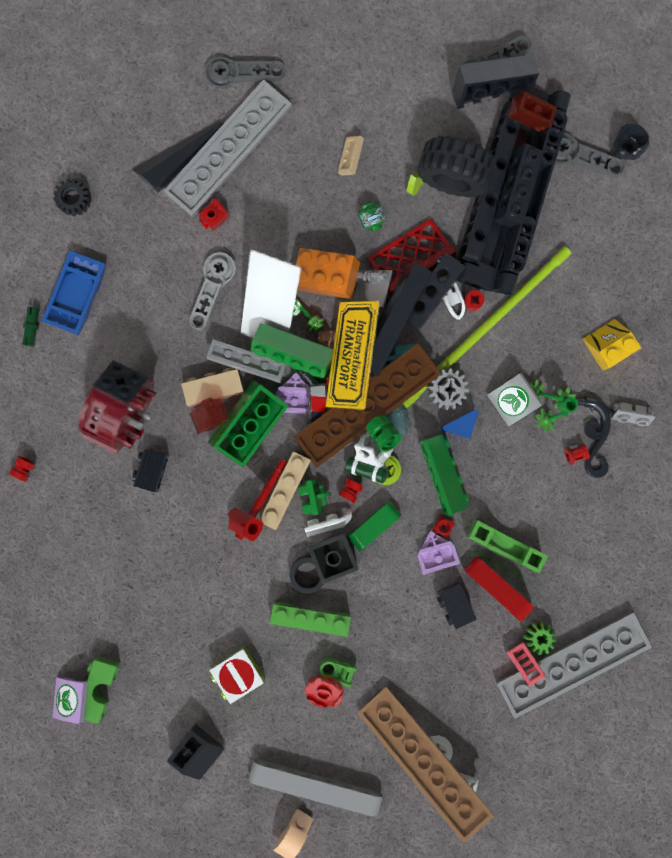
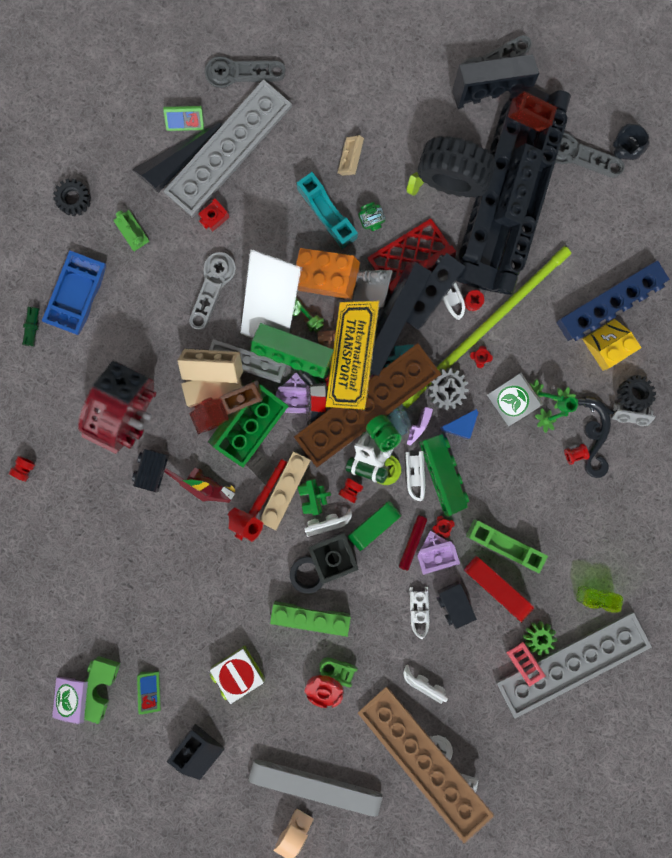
none -> bright green hinge [113,210,150,251]
none -> slope [137,671,161,714]
none -> slope [163,106,204,131]
none -> dark red animal [164,467,235,503]
none -> tan brick [177,349,243,383]
none -> reddish brown slope [220,380,263,415]
none -> teal arch [297,172,358,250]
none -> dark red axle [399,515,427,571]
none -> white piece [403,665,448,704]
none -> white piece [406,451,426,501]
none -> lavender slope [407,407,433,445]
none -> white piece [409,586,430,639]
none -> red plate [470,346,493,368]
none -> dark blue brick [556,260,670,341]
none -> clear neon green brick [576,586,623,613]
none -> black tyre [617,375,656,412]

